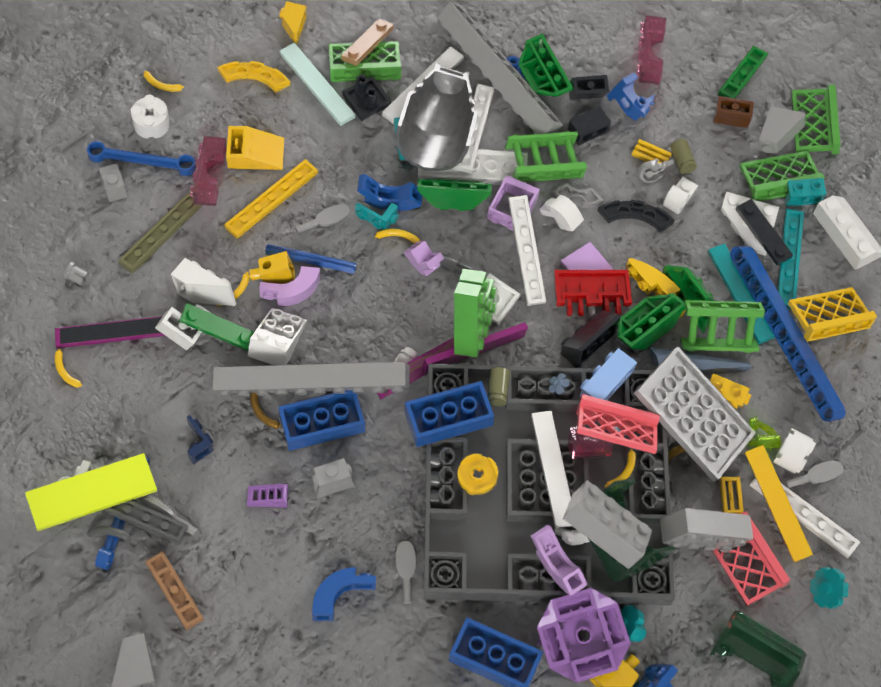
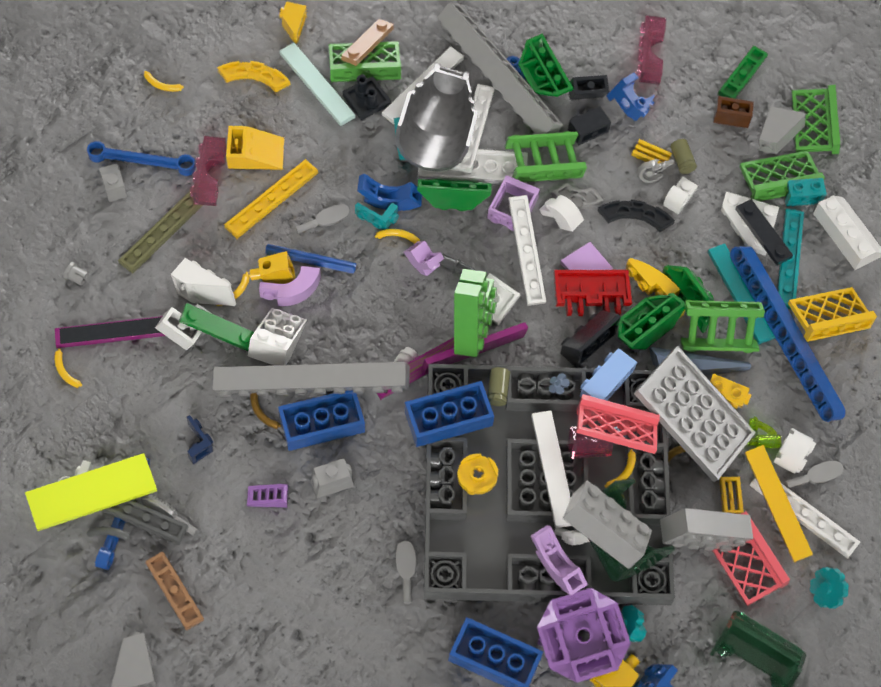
white brick [131,95,170,139] -> none
blue arch [312,567,376,621] -> none

